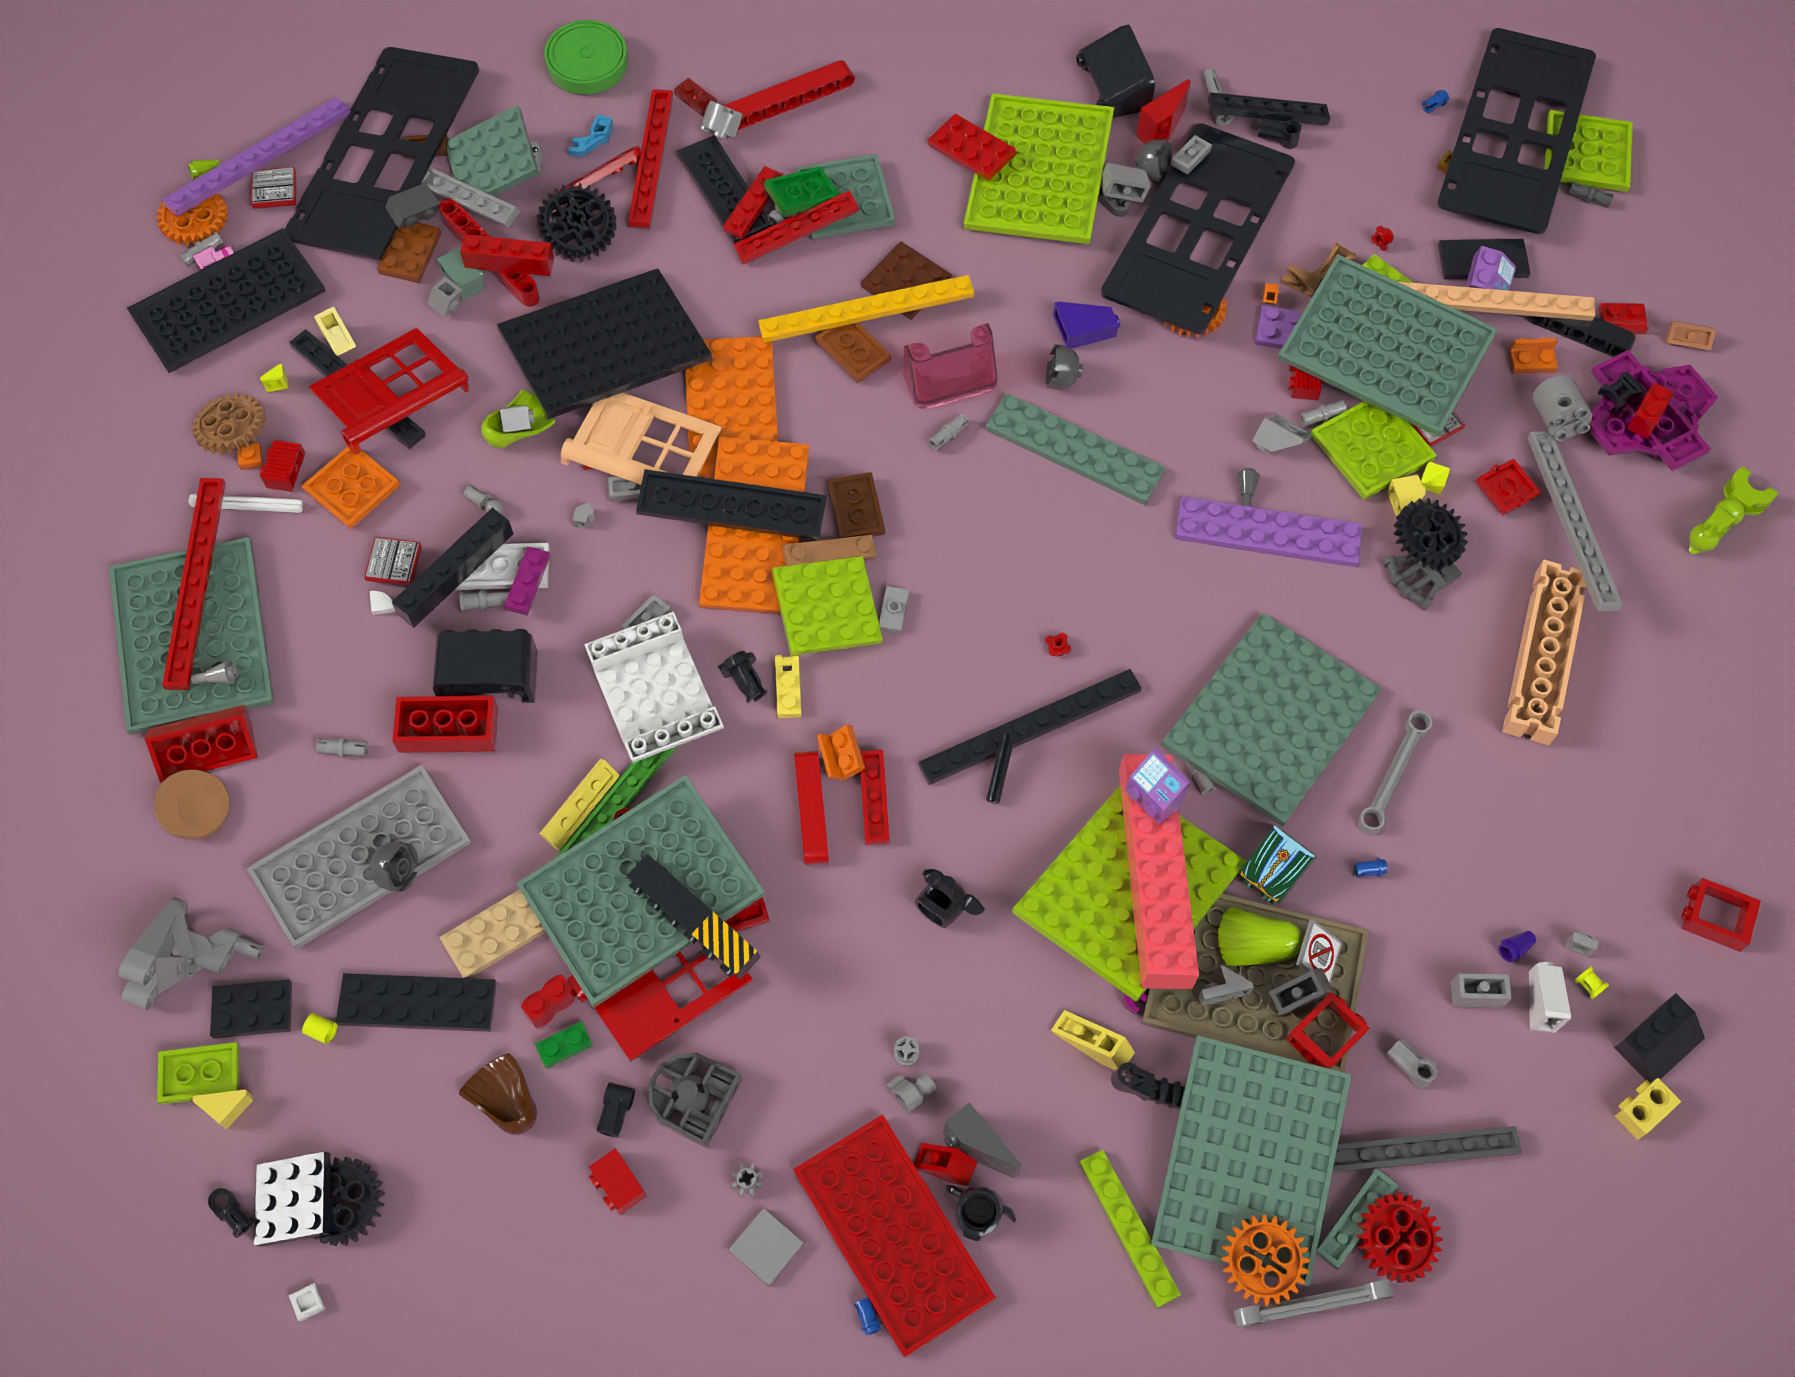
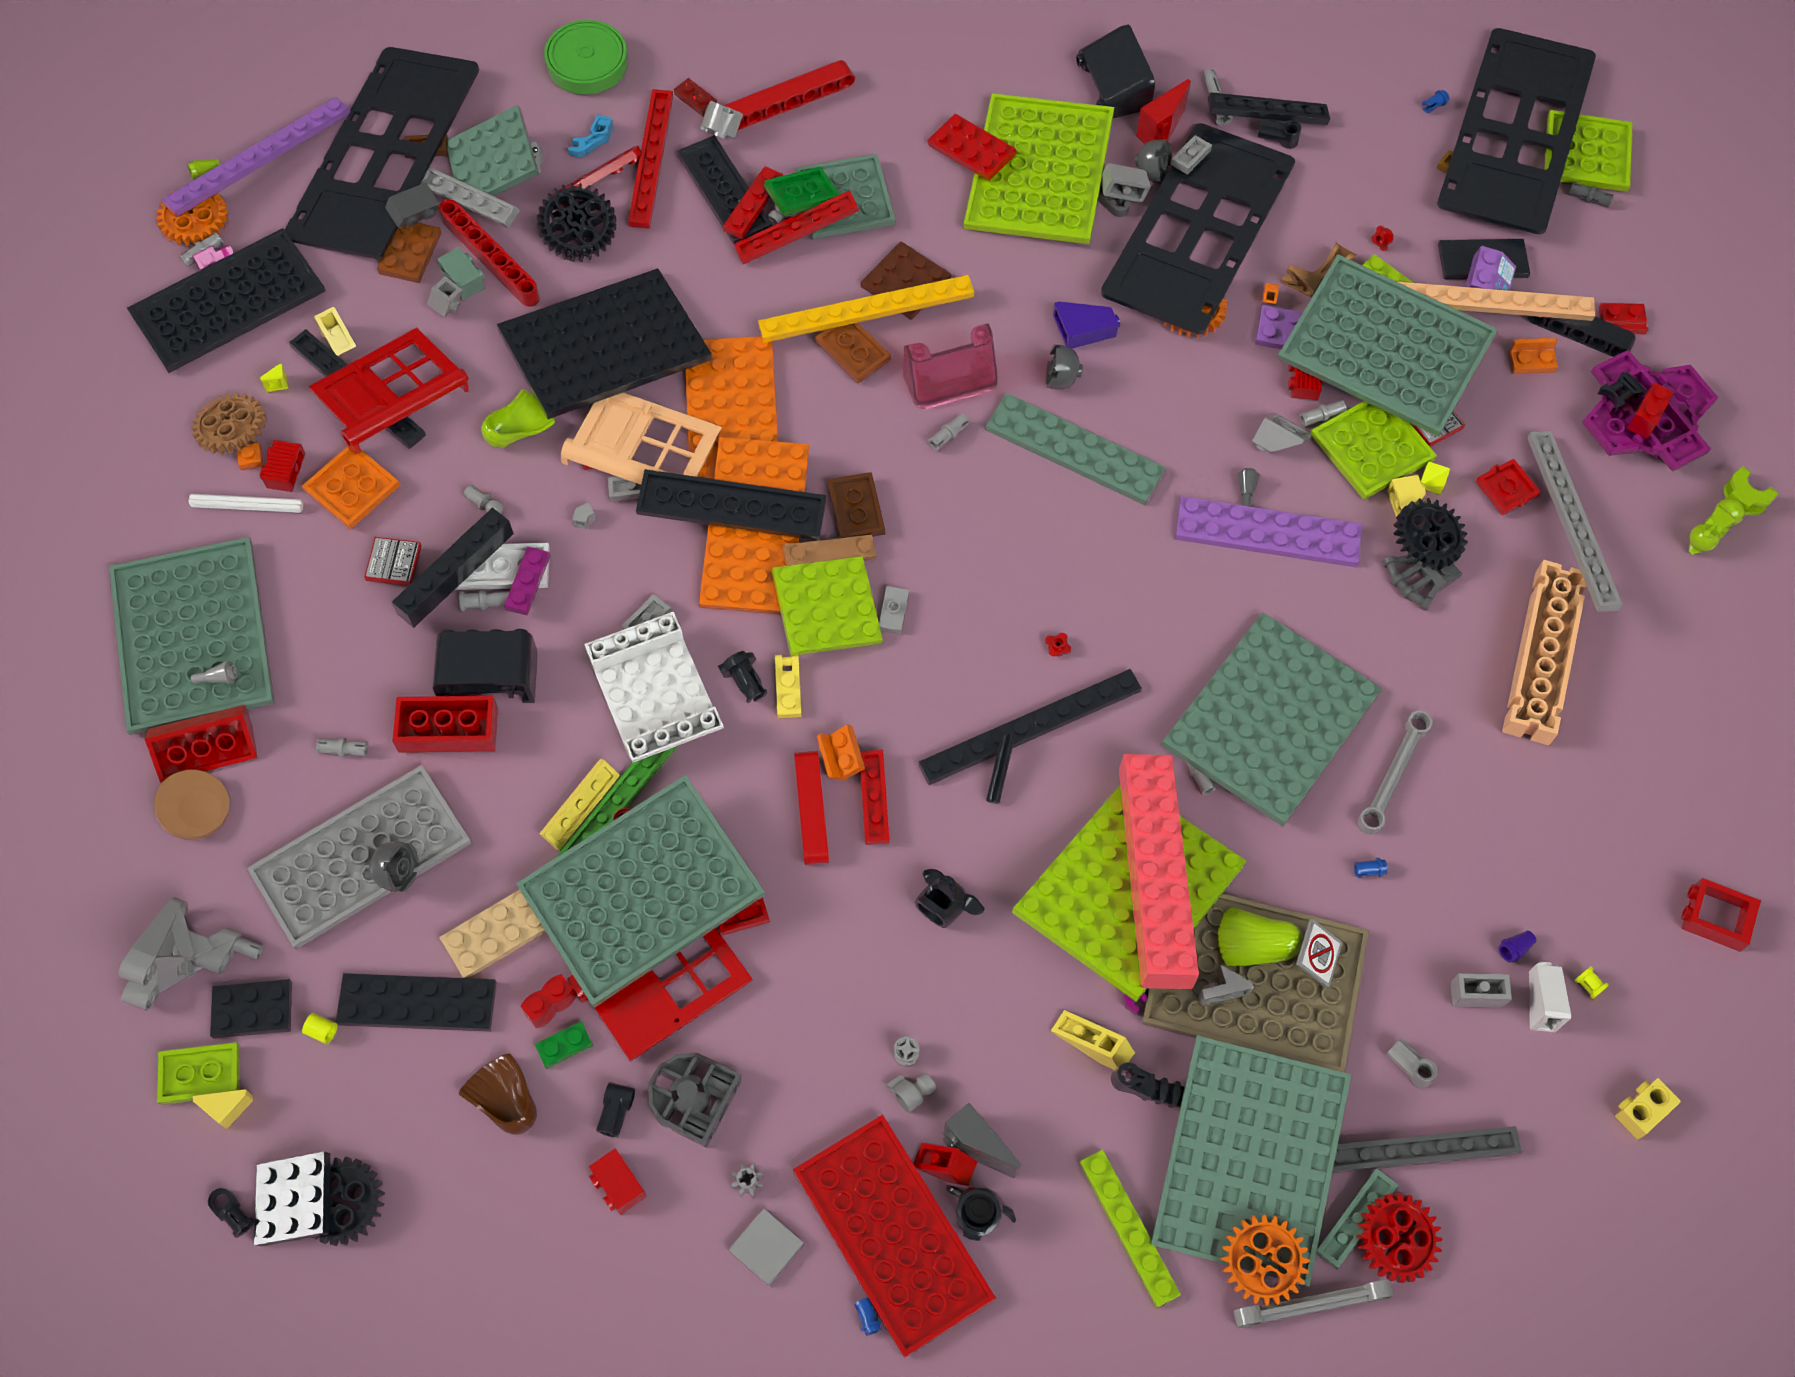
red plate [162,478,226,690] -> none
tile [251,167,296,209] -> none
white tile [289,1283,326,1322] -> none
white tile [370,591,396,615] -> none
red brick [460,234,554,276] -> none
light grey brick [500,405,535,432] -> none
black brick [626,854,761,980] -> none
medium lavender slope [1125,748,1191,824] -> none
slope [1238,826,1317,904] -> none
dark grey brick [1269,968,1333,1015] -> none
red window [1285,992,1370,1069] -> none
light grey cylinder [1532,375,1592,441] -> none
light grey plate [1564,932,1599,958] -> none
black slope [1614,993,1705,1083] -> none
nougat plate [1665,320,1717,350] -> none

